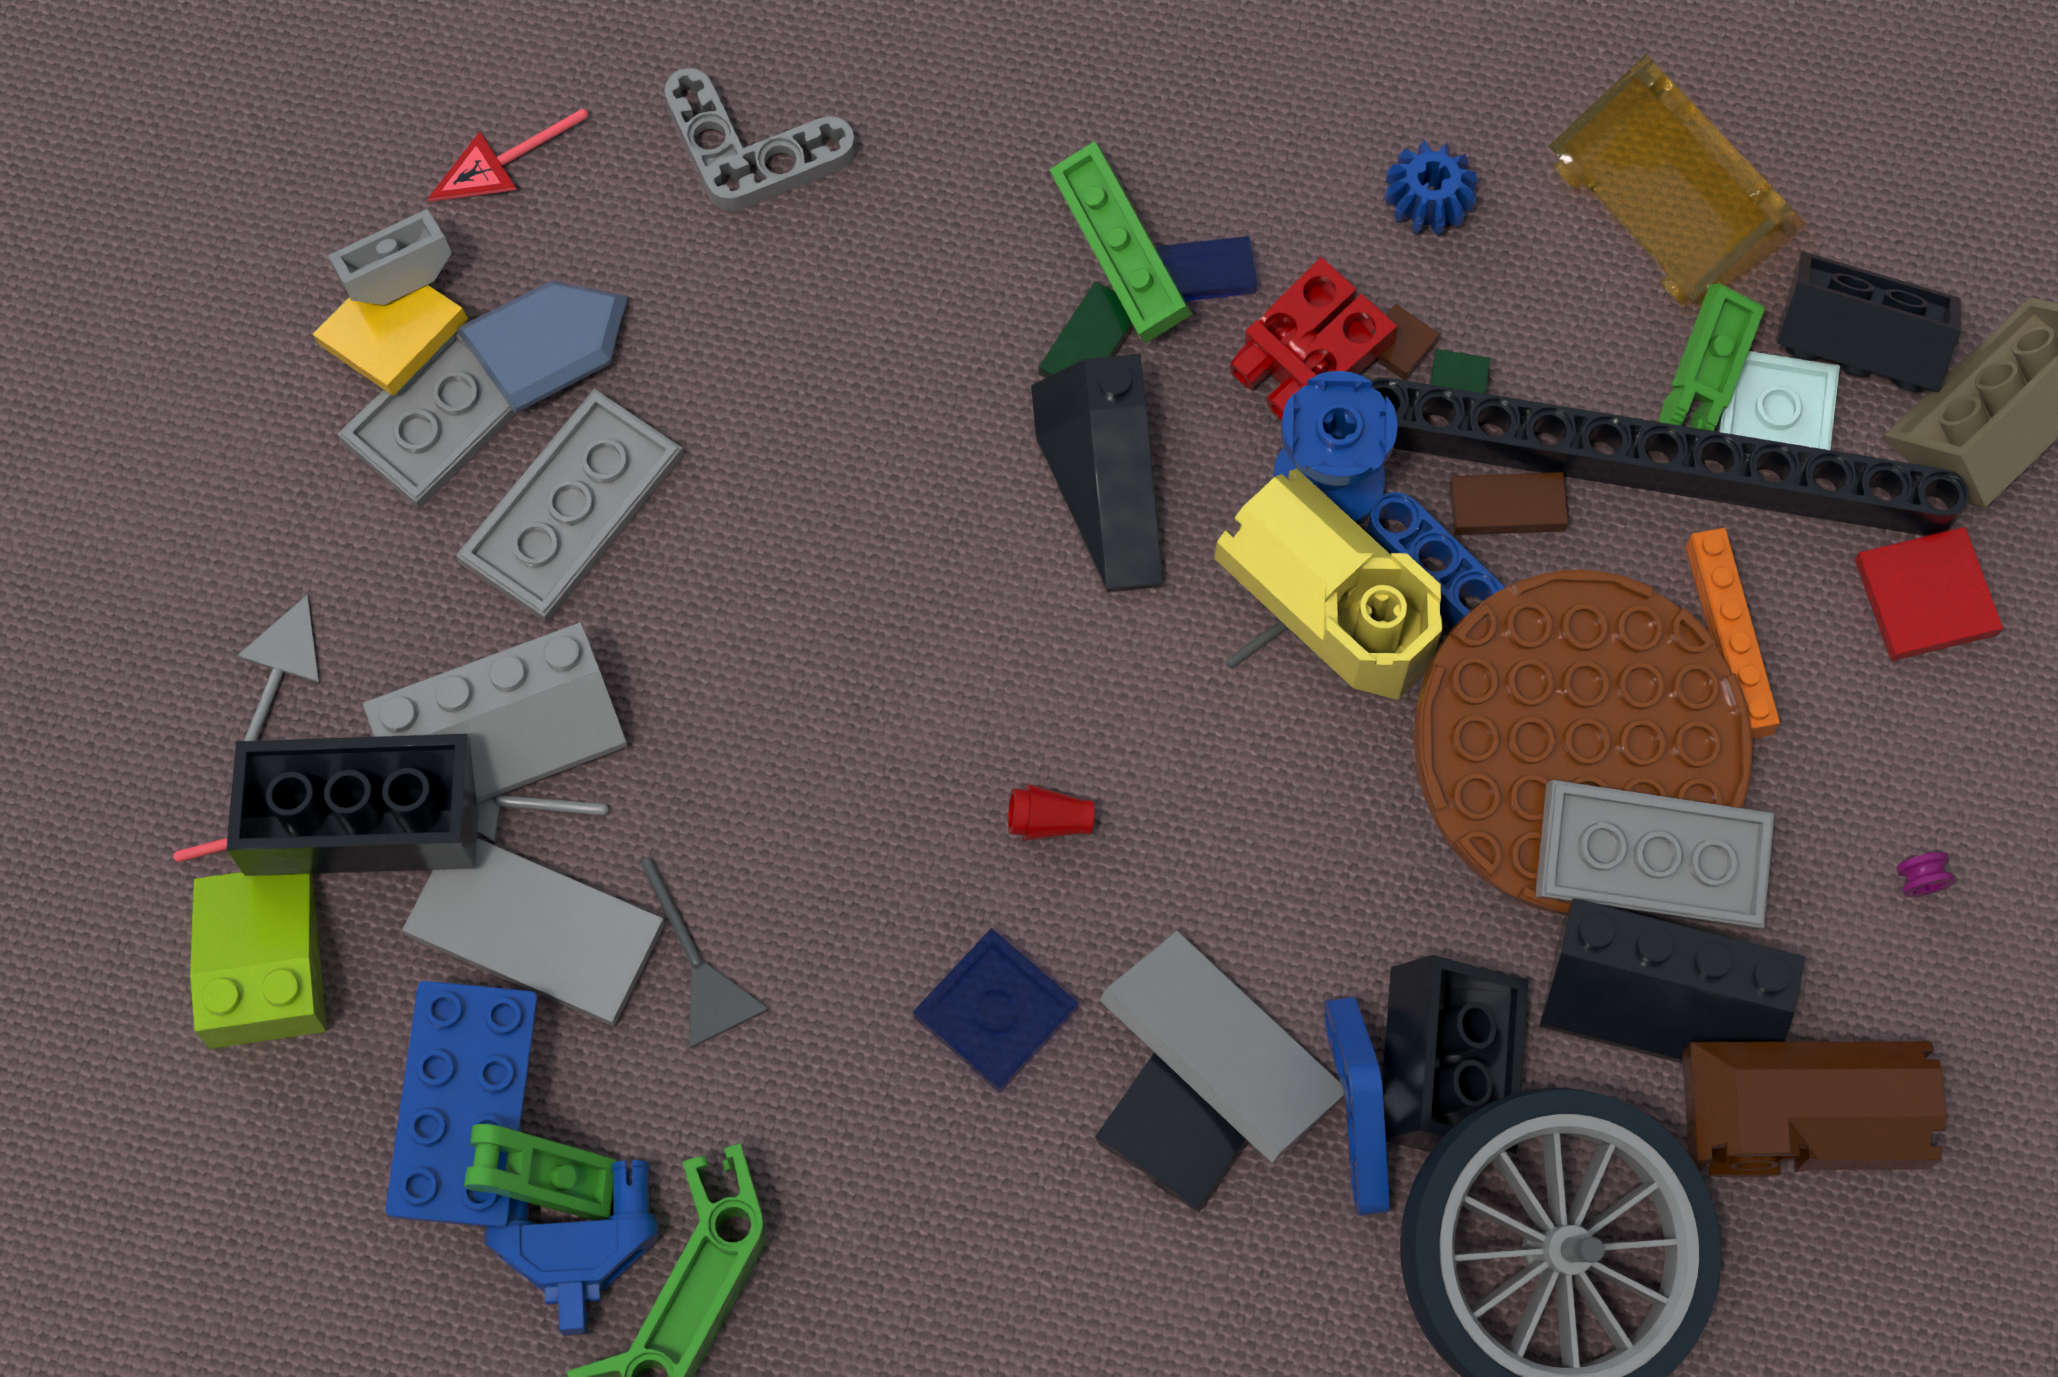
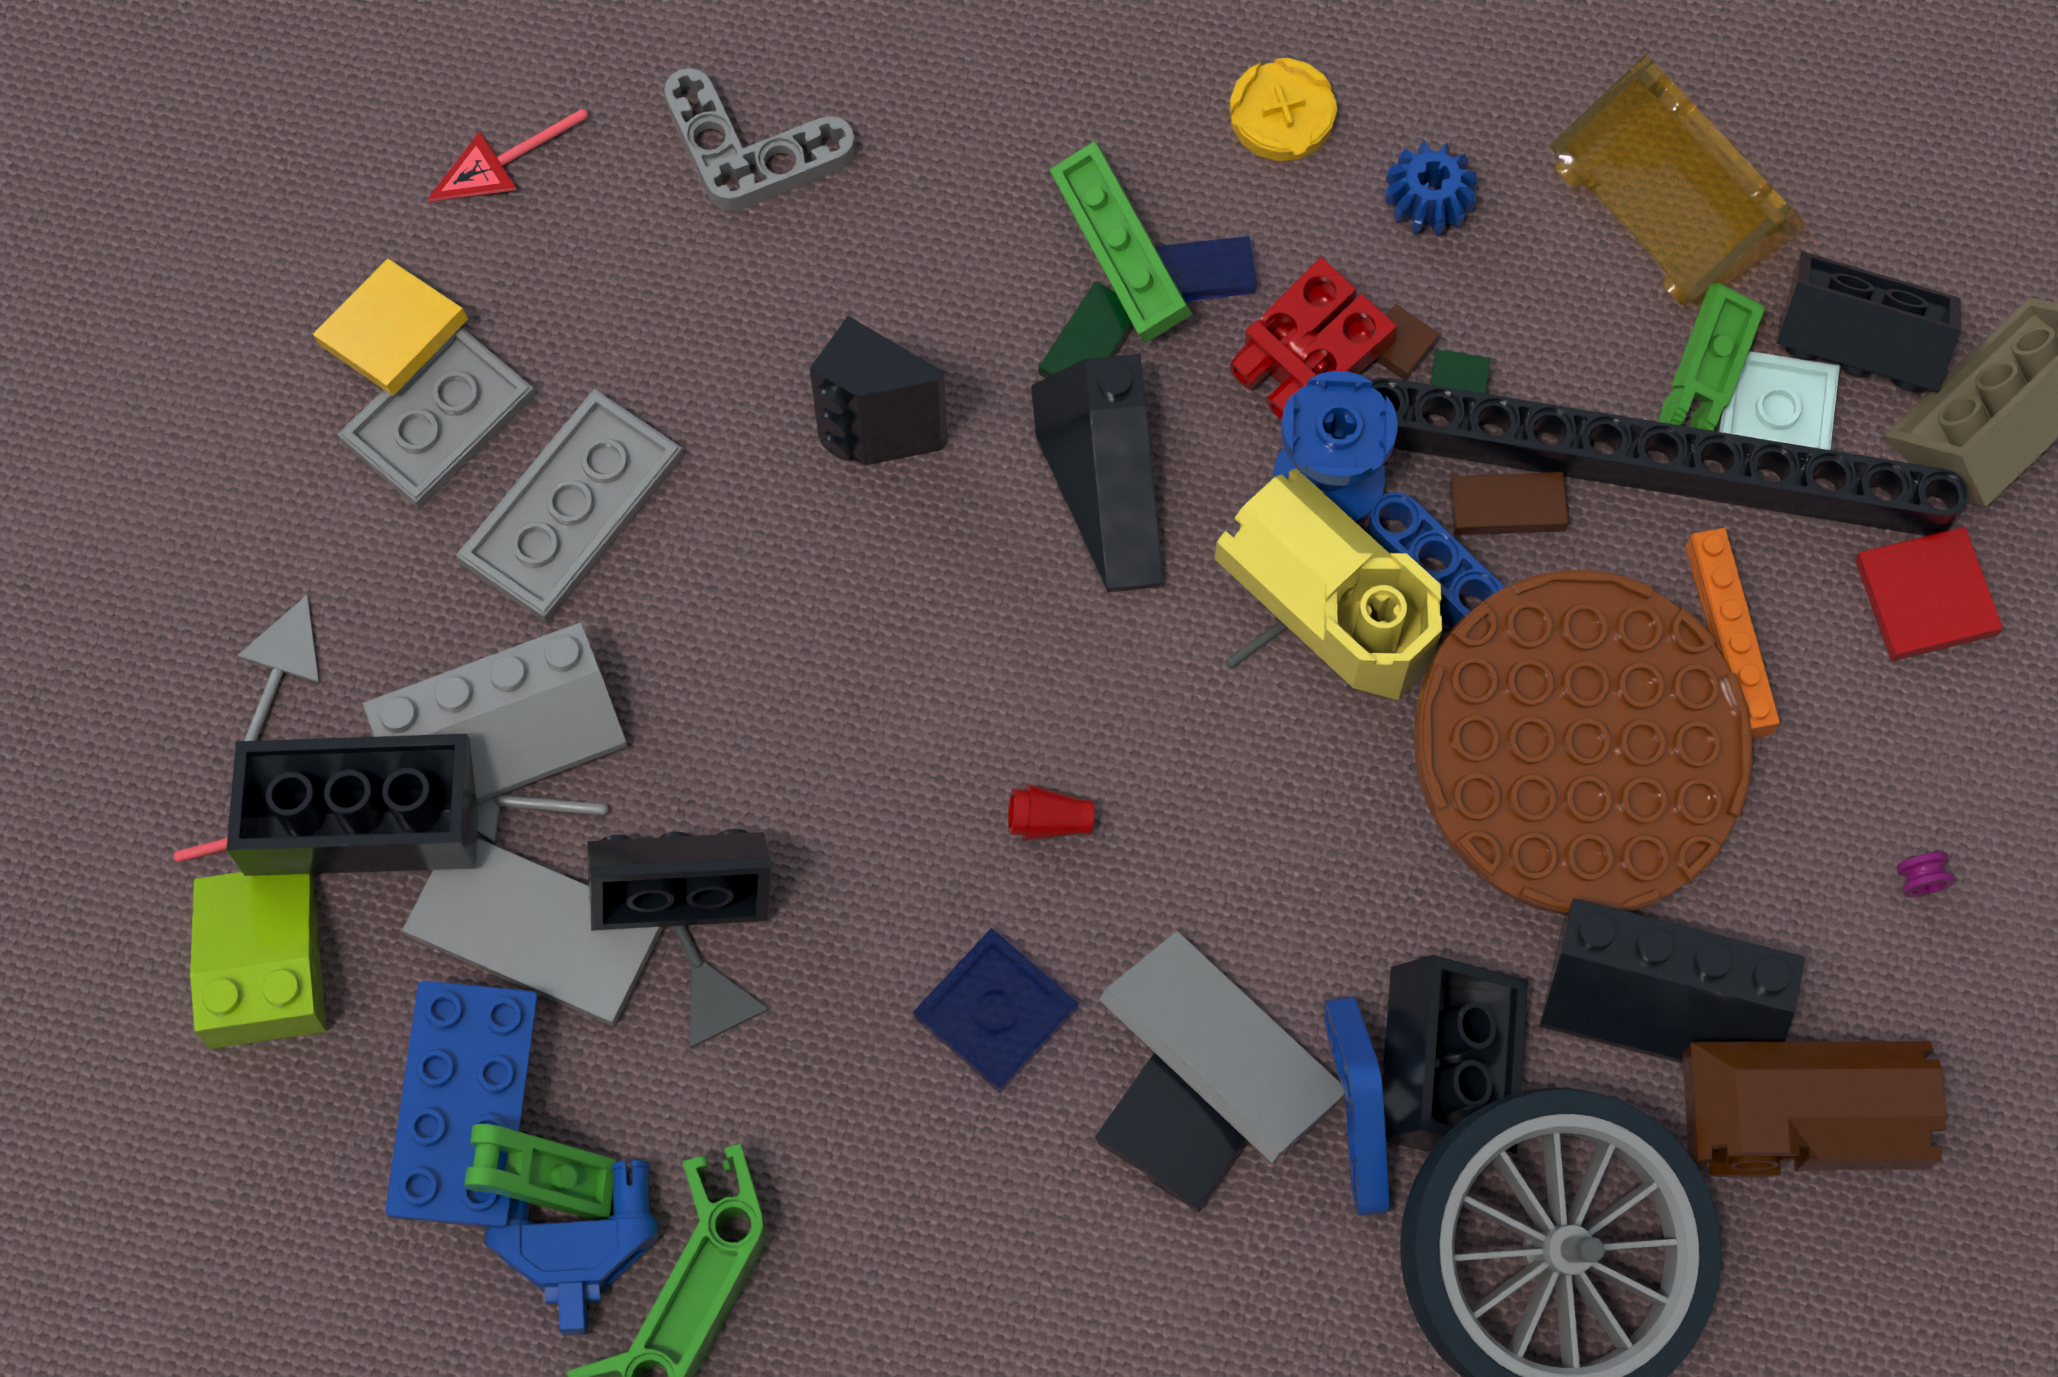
light grey slope [327,209,452,305] -> none
sand blue tile [457,280,628,413] -> none
light grey tile [1535,780,1774,930] -> none
none -> black slope [587,829,771,931]
none -> black slope [809,316,948,466]
none -> yellow tile [1229,58,1337,161]

